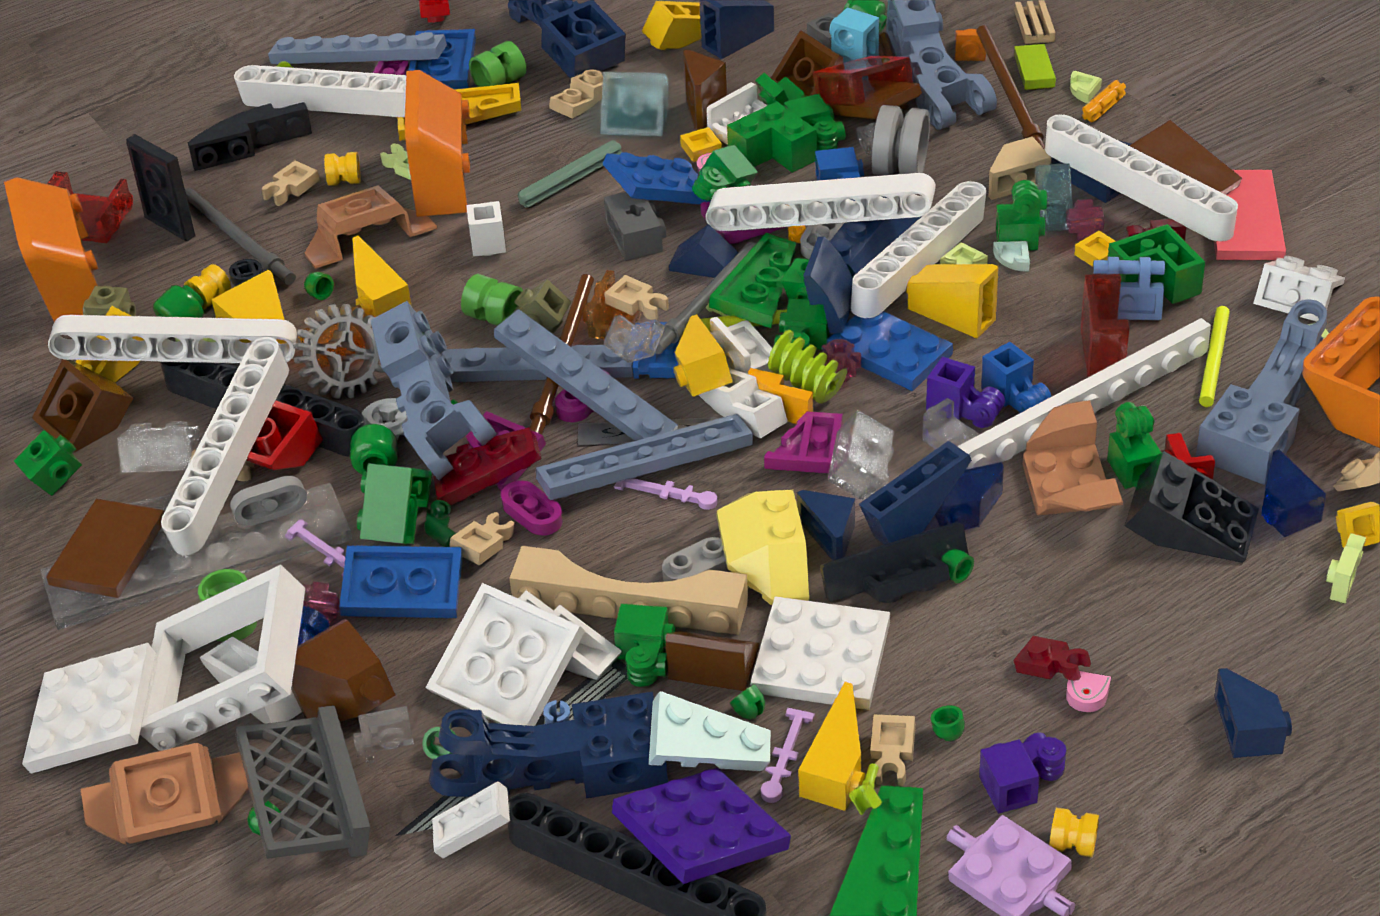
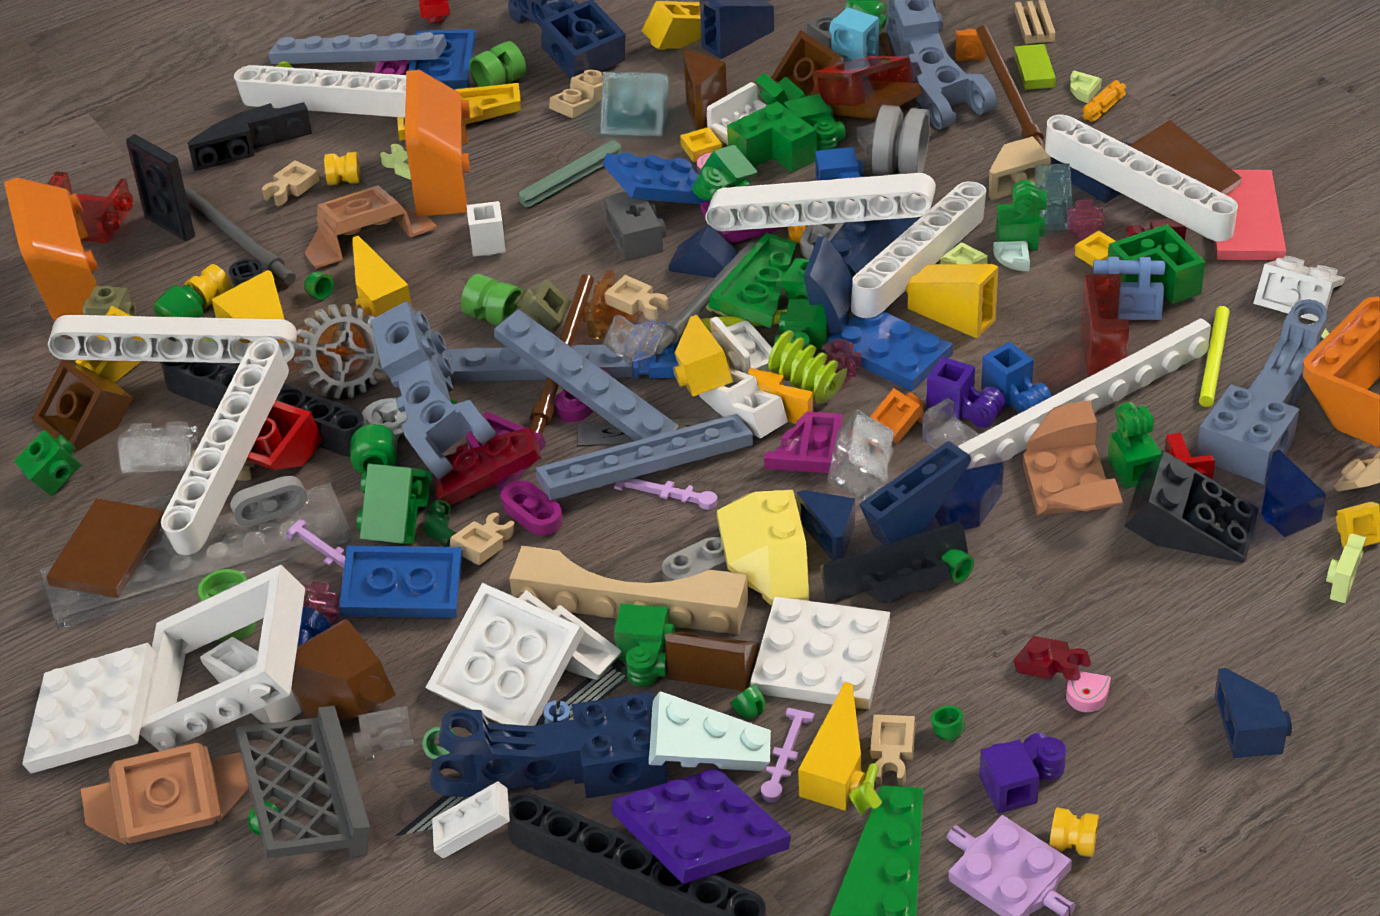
none -> orange bracket [867,388,929,444]

